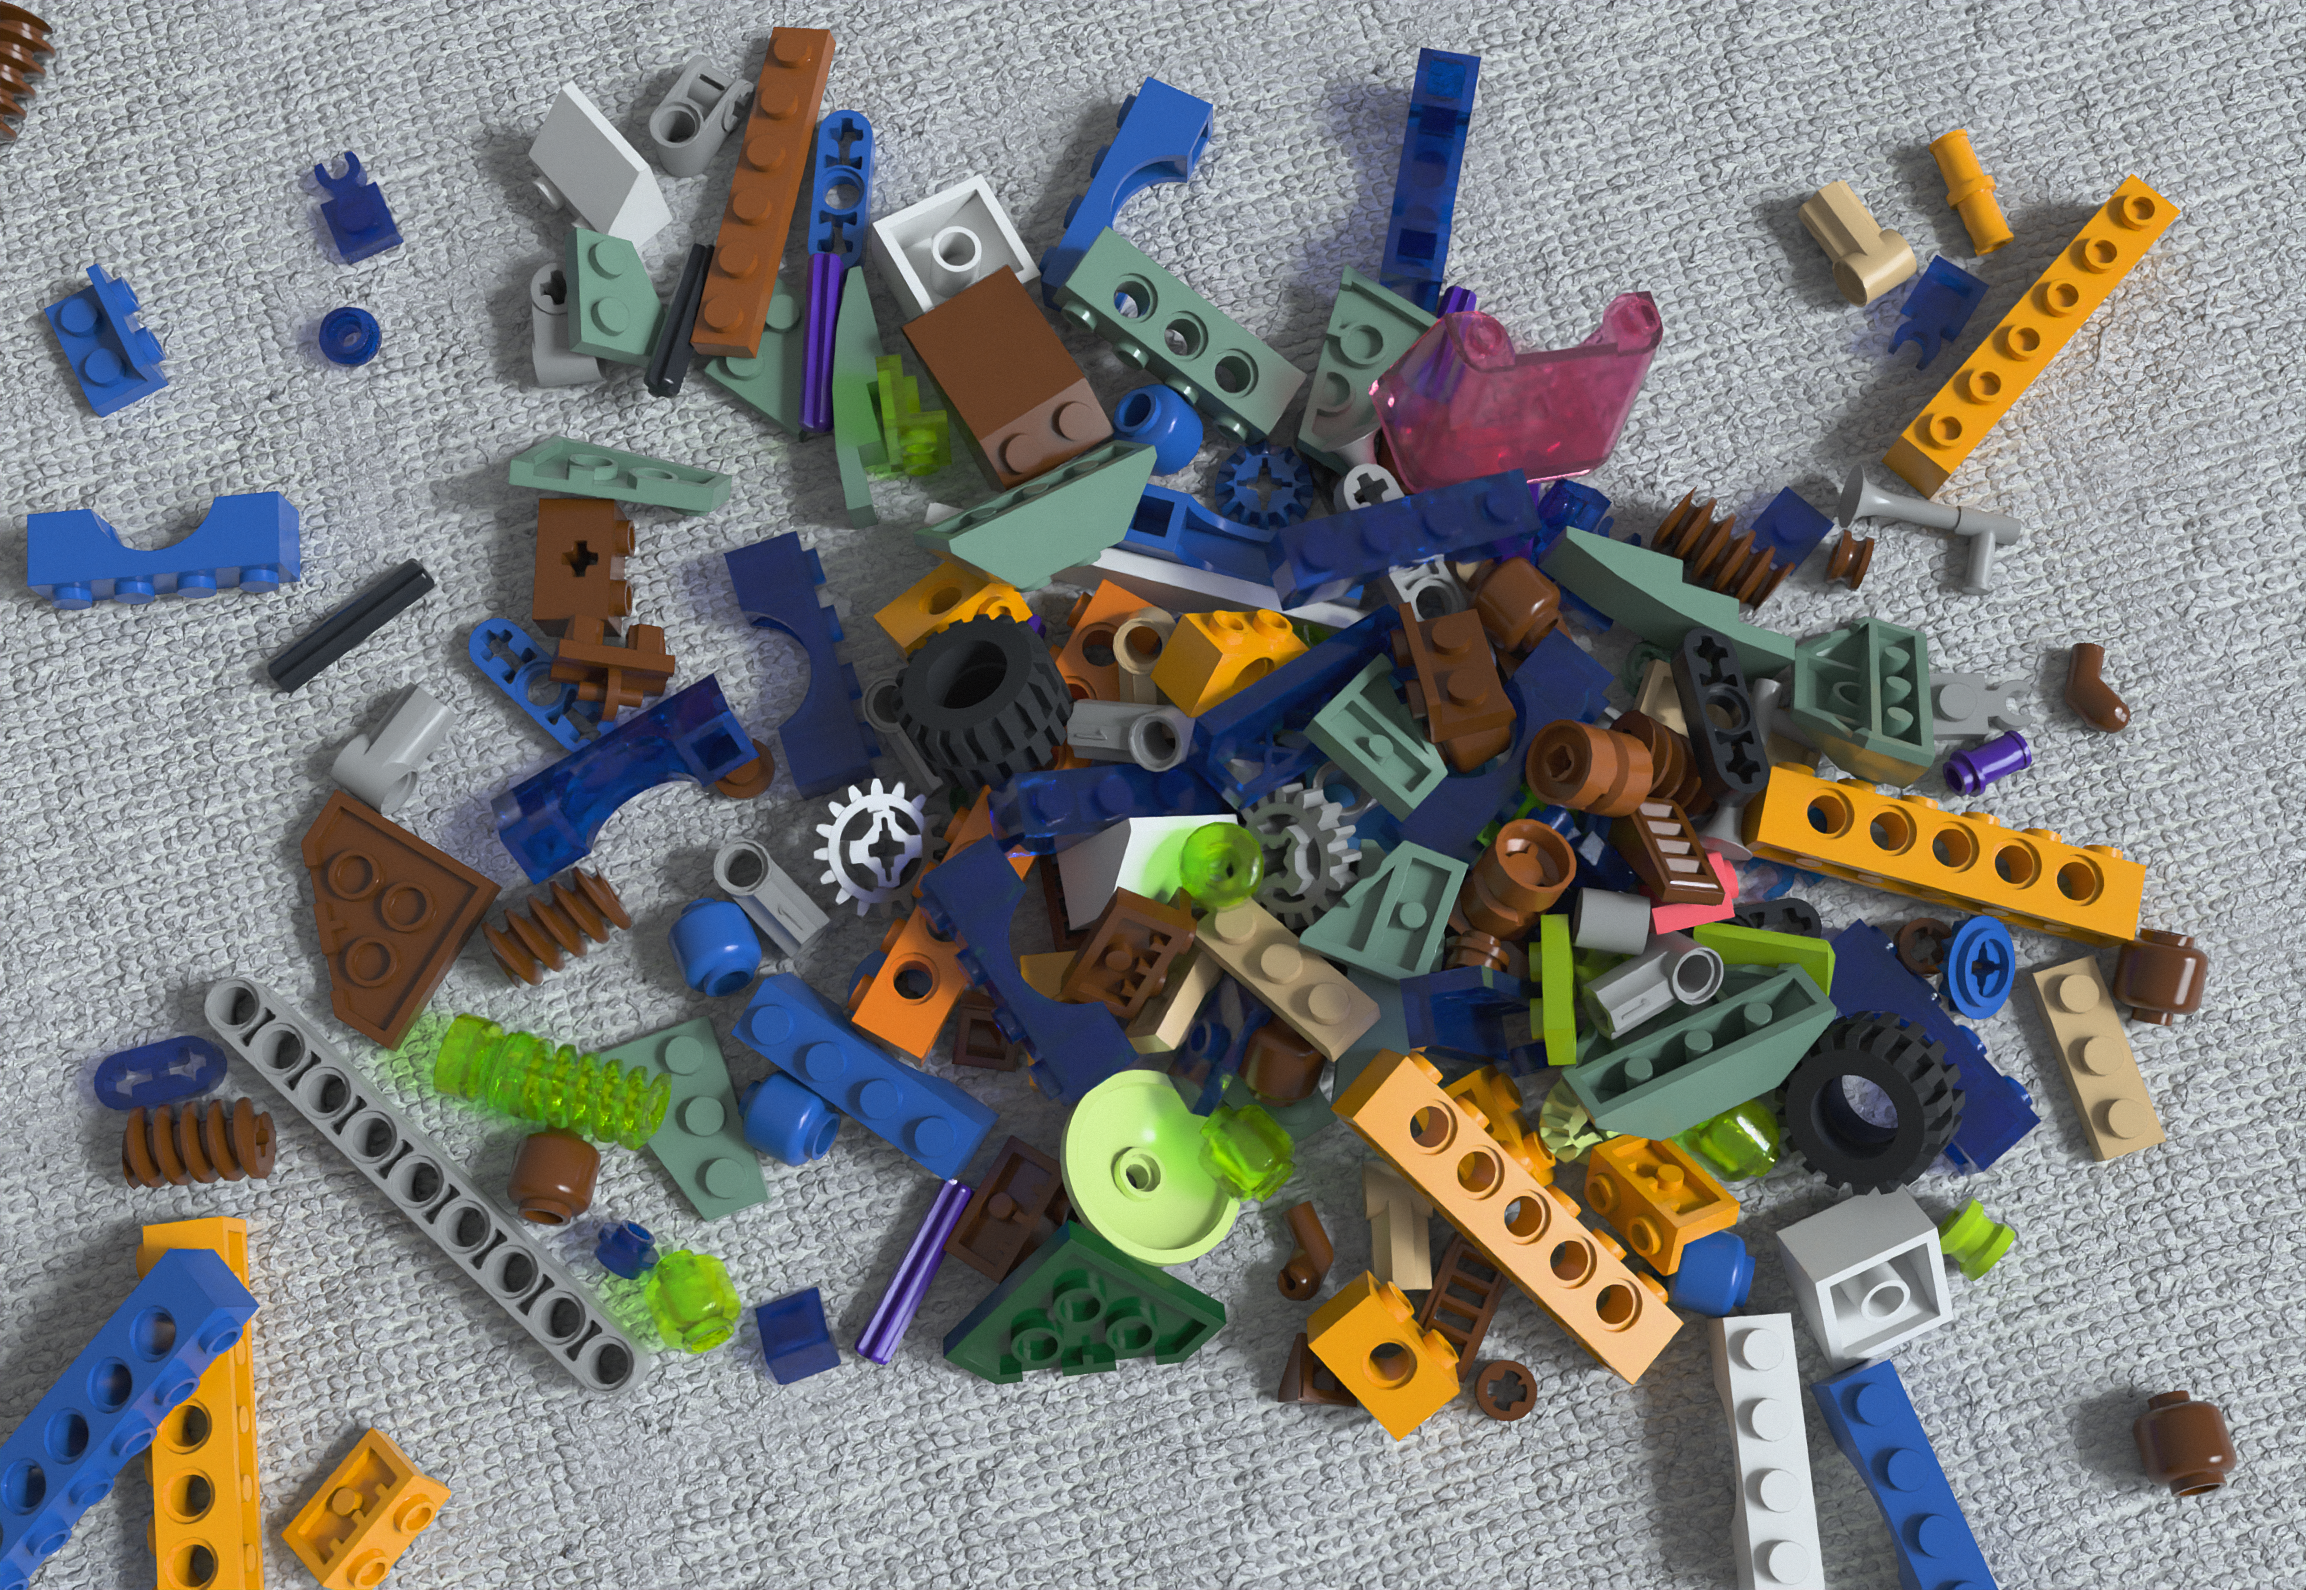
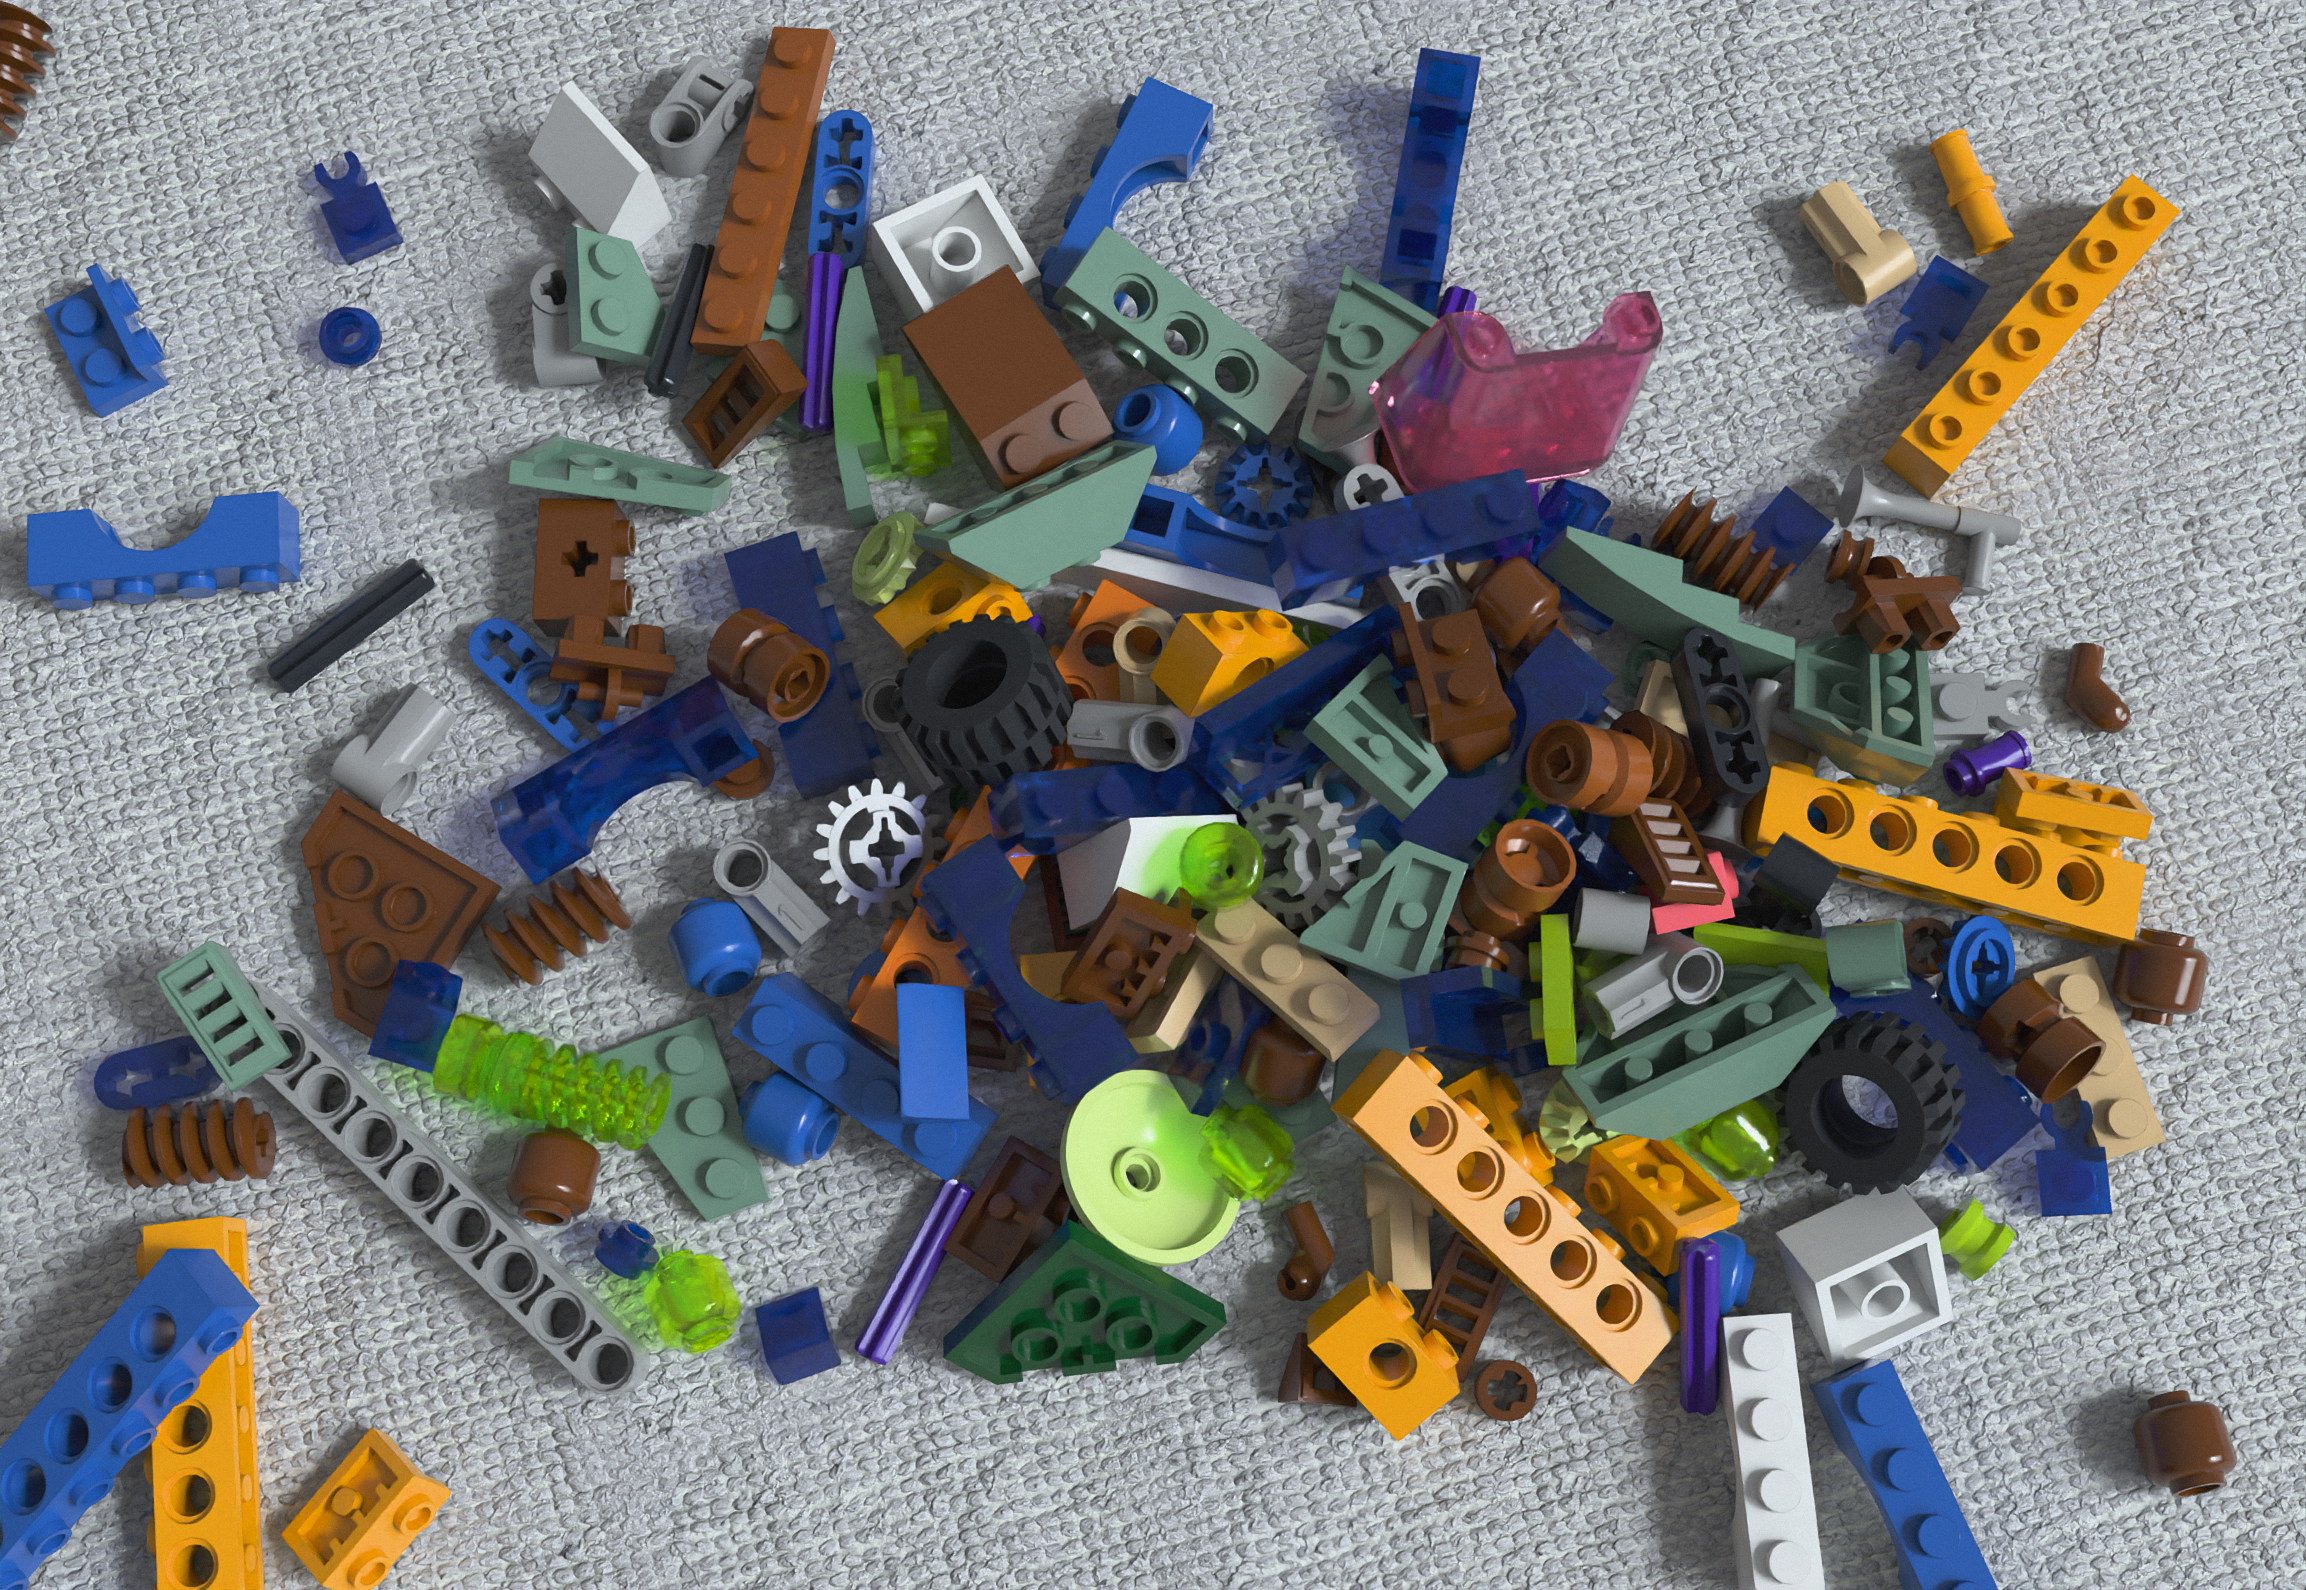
none -> sand green slope [154,941,292,1092]
none -> clear blue bracket [367,959,463,1074]
none -> reddish brown slope [681,339,809,469]
none -> reddish brown wheel [707,608,830,723]
none -> yellowish green gear [852,511,925,607]
none -> slope [896,983,969,1124]
none -> dark purple axle [1679,1236,1720,1416]
none -> black piece [1747,831,1842,929]
none -> sand green piece [1825,918,1911,998]
none -> reddish brown hips [1831,555,1962,655]
none -> reddish brown wheel [1974,979,2106,1104]
none -> light orange bracket [1991,766,2154,849]
none -> clear blue plate [2035,1100,2113,1217]

